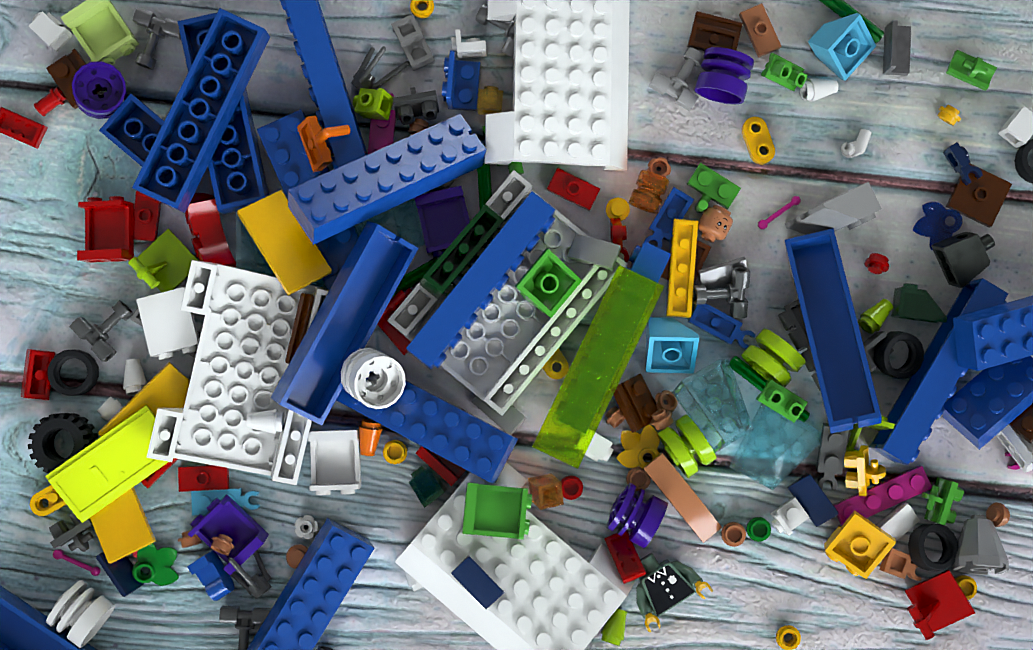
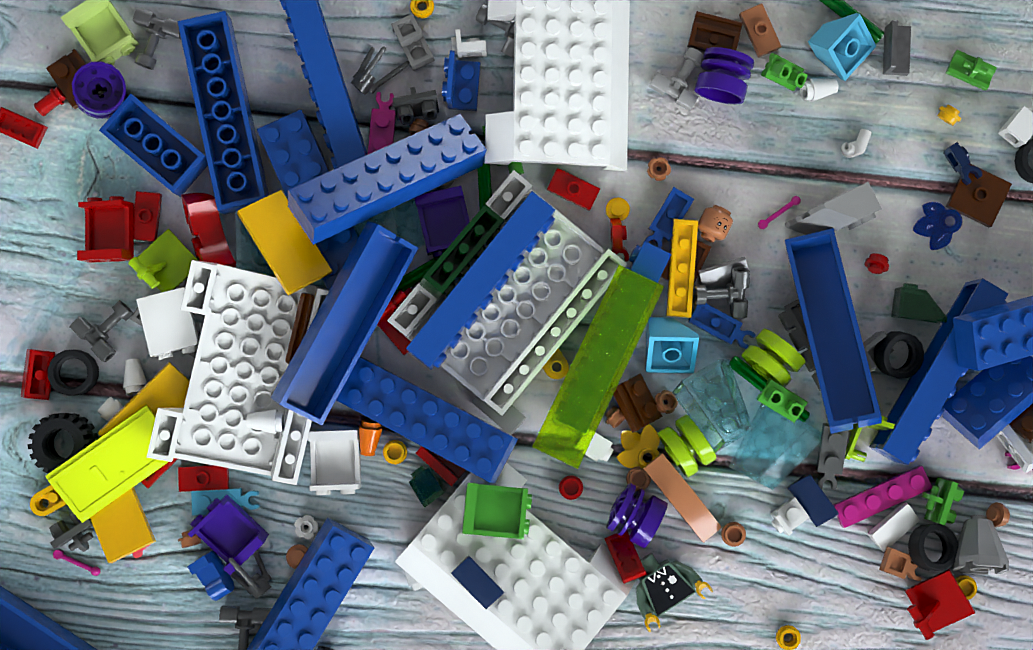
white window [29,11,74,52] -> none
white wheel [46,580,115,648] -> none
dark blue slope [96,552,144,597] -> none
blue brick [132,8,270,213] -> none
green plate [132,543,179,586] -> none
nougat plate [211,534,235,555] -> none
orange plate [297,116,350,172] -> none
white wheel [341,348,405,409] -> none
lime brick [353,88,394,120] -> none
clear yellow brick [477,86,504,115] -> none
bright green slope [515,248,582,318] -> none
clear orange brick [528,473,564,510] -> none
light grey slope [567,235,621,271] -> none
lime cone [601,608,627,646] -> none
clear orange wheel [628,170,670,214] -> none
nougat plate [650,409,674,430] -> none
bright green plate [687,163,741,213] -> none
yellow plate [742,117,775,165] -> none
green plate [746,517,771,542] -> none
yellow plate [824,510,896,579] -> none
yellow hips [844,445,886,496] -> none
lime cone [858,298,894,334] -> none
pearl dark grey torso [931,232,995,288] -> none

